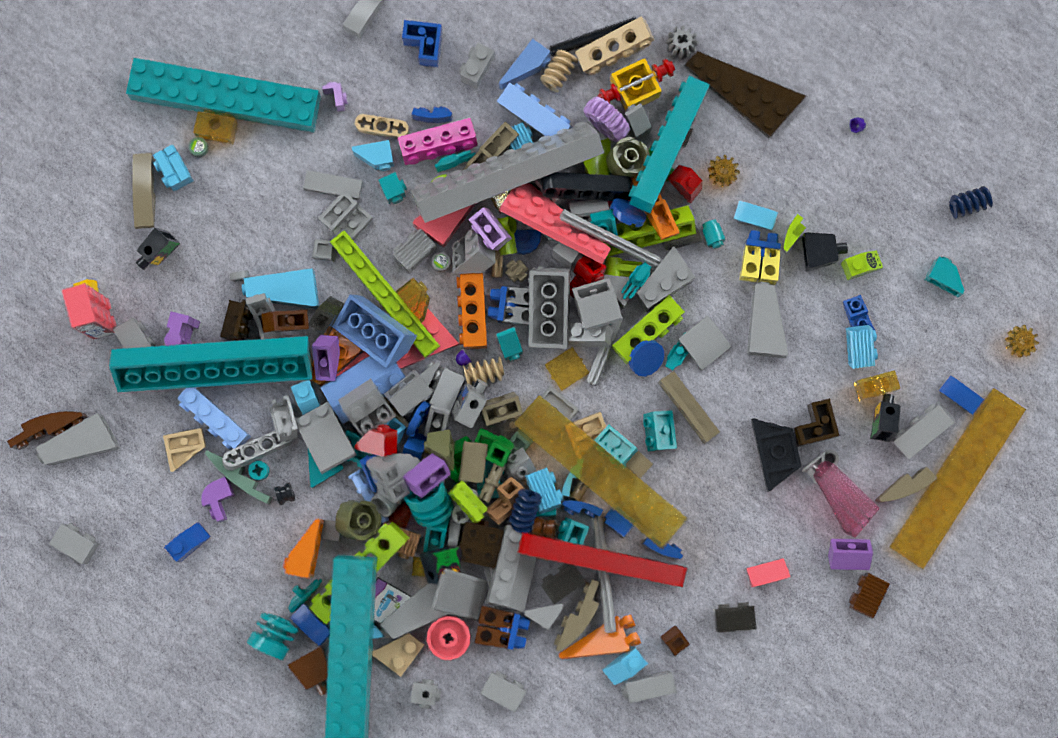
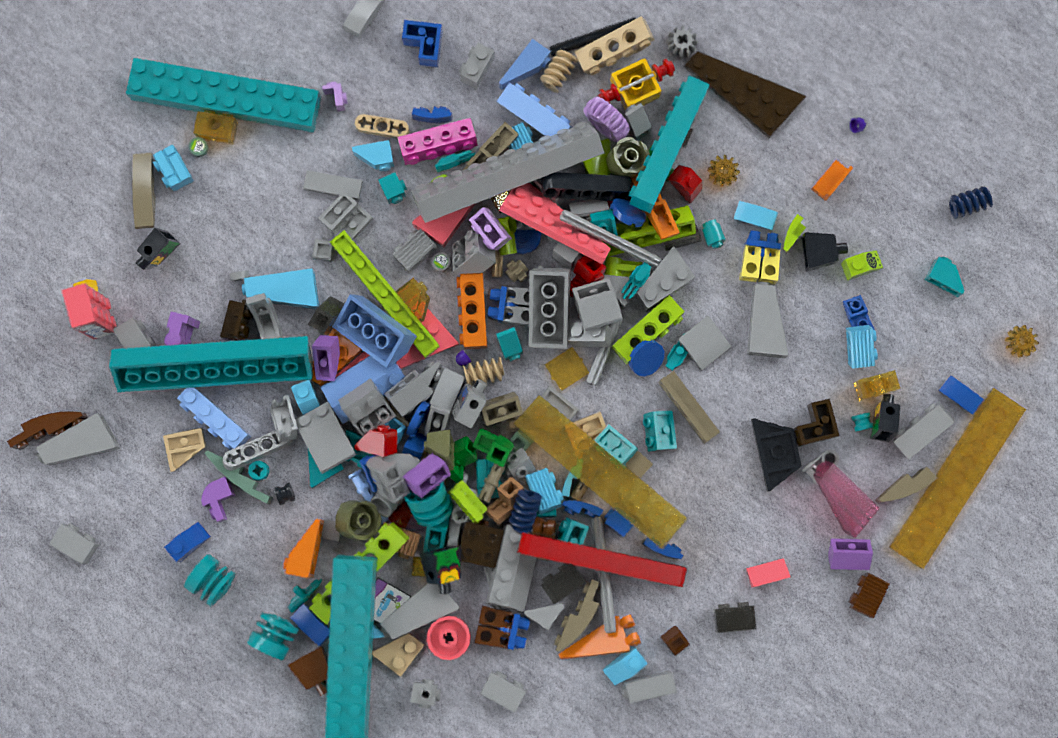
reddish brown brick [262,310,309,333] -> none
light grey window [431,569,488,621] -> none
dark tan slope [459,441,488,483] -> none
none -> teal wheel [184,554,236,607]
none -> orange panel [811,160,853,201]
none -> teal wheel [851,412,874,432]

